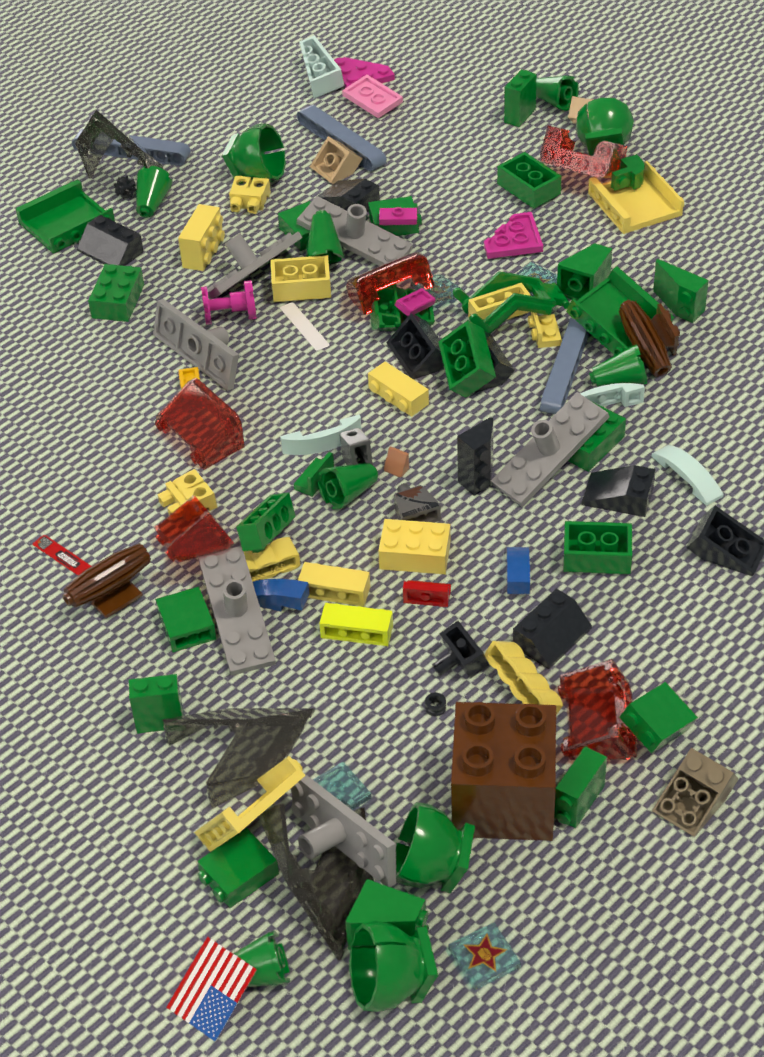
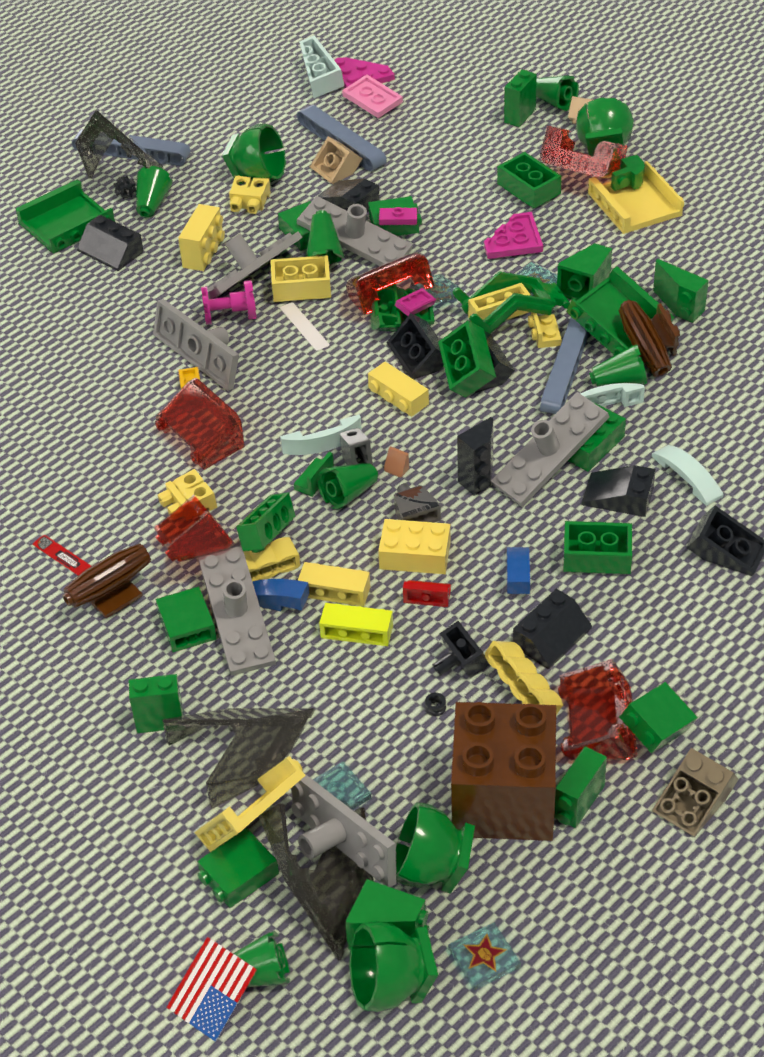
green brick [88,264,144,322] -> none

